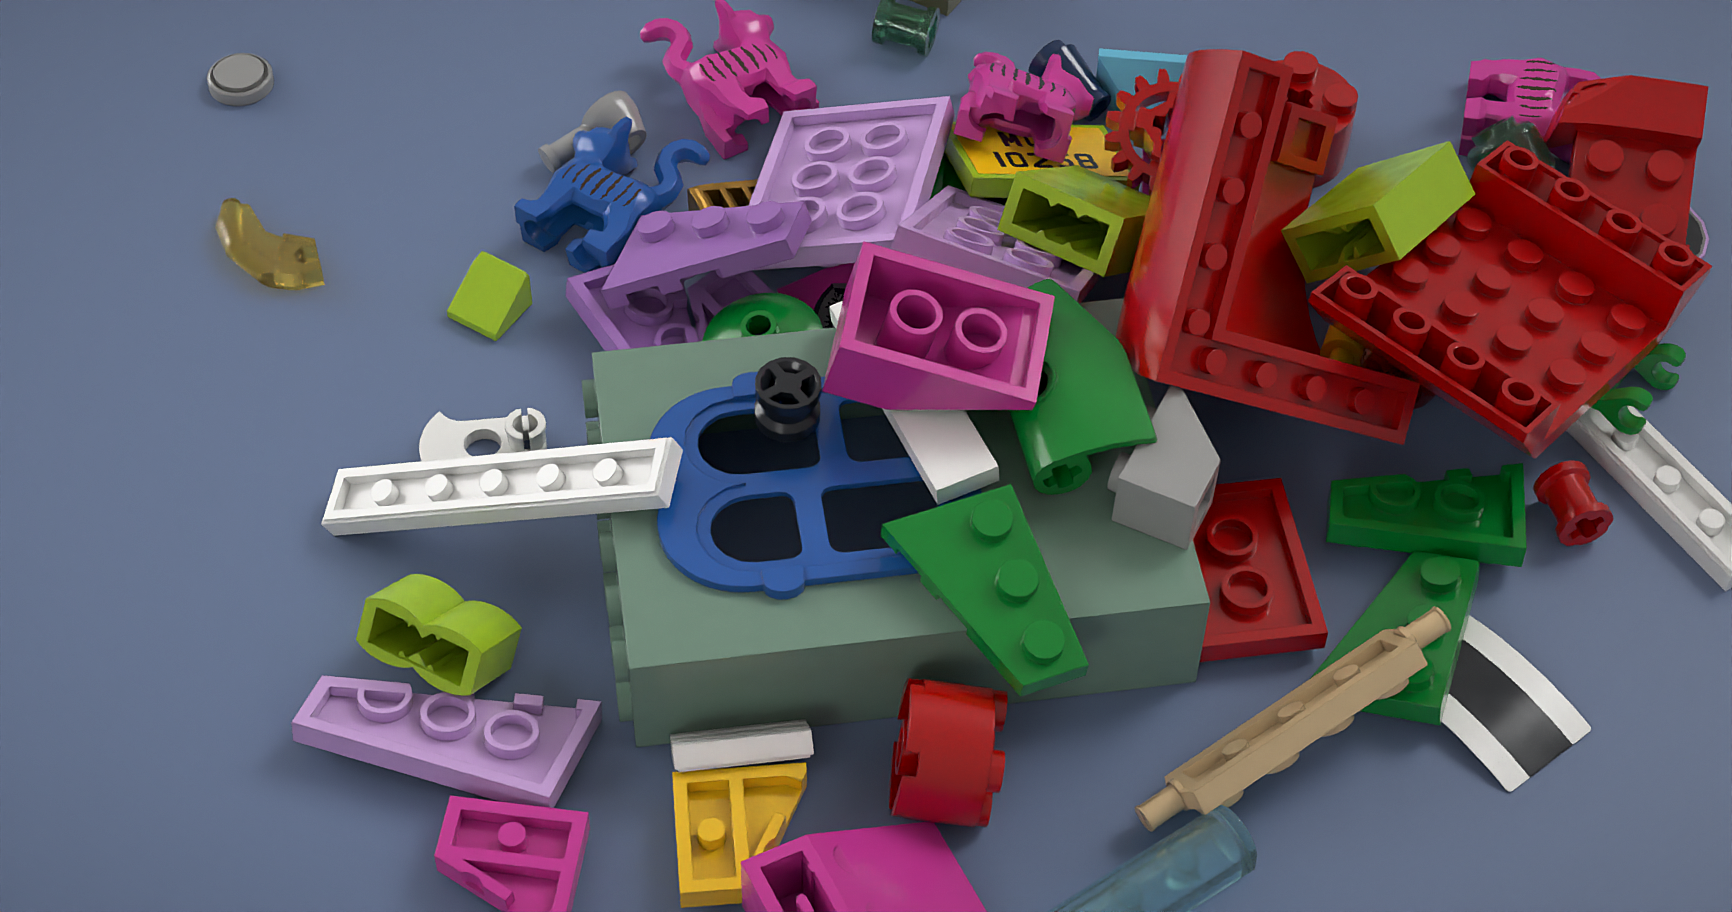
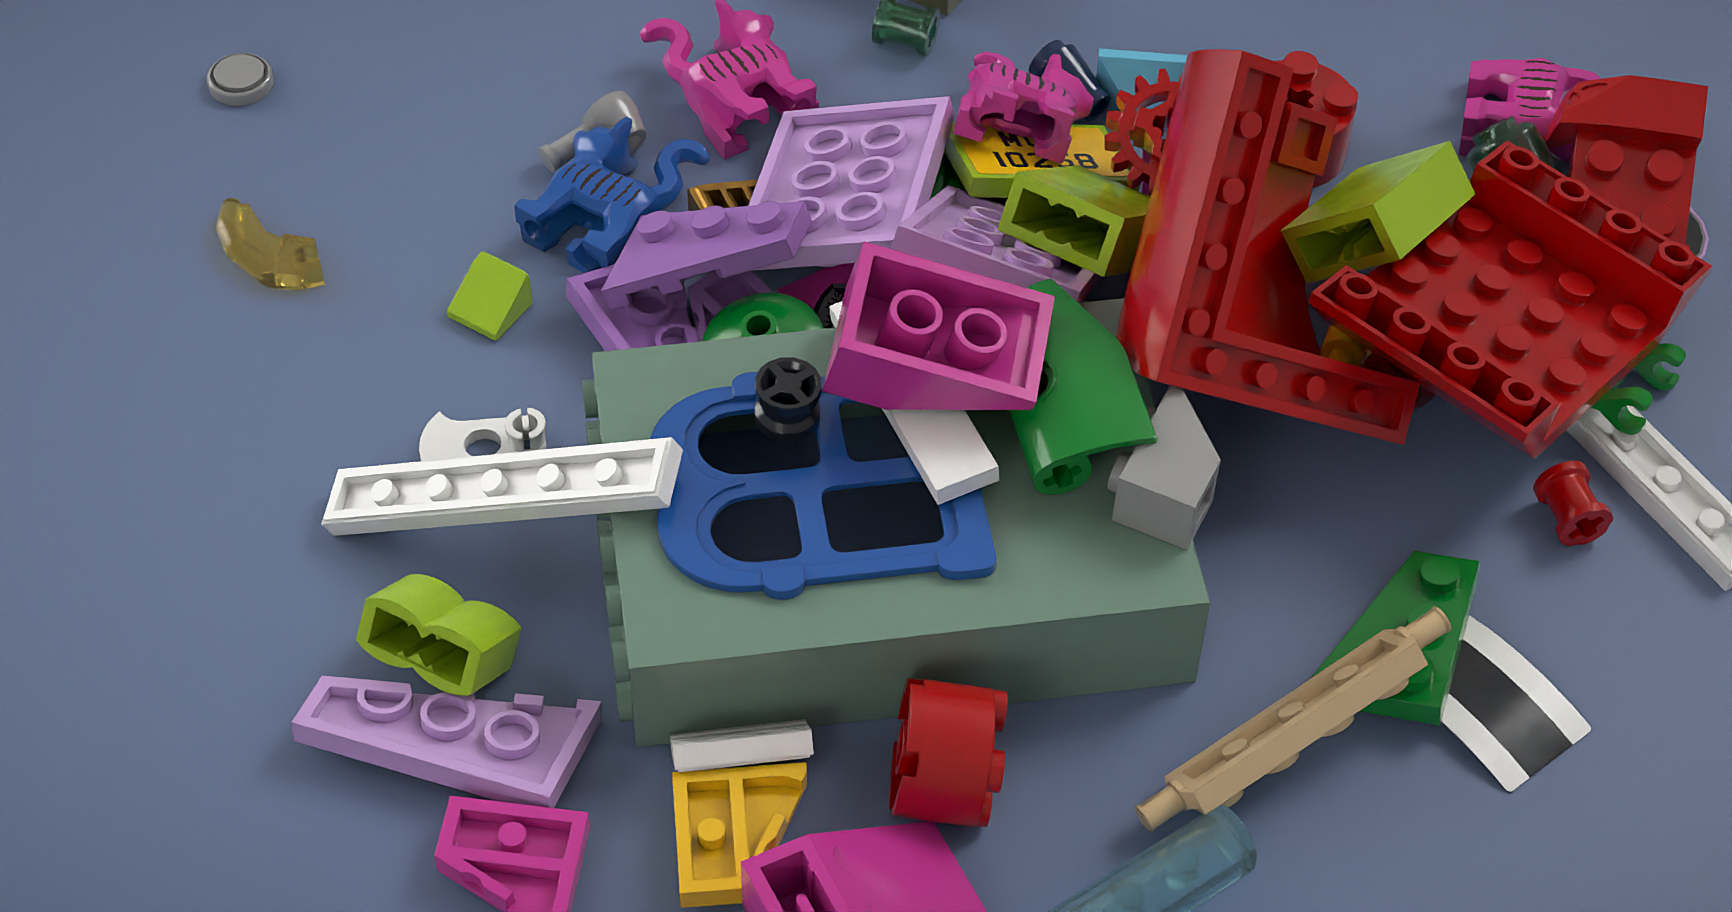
green wing [881,484,1089,697] -> none
red plate [1193,478,1328,662] -> none
green wing [1326,463,1527,567] -> none

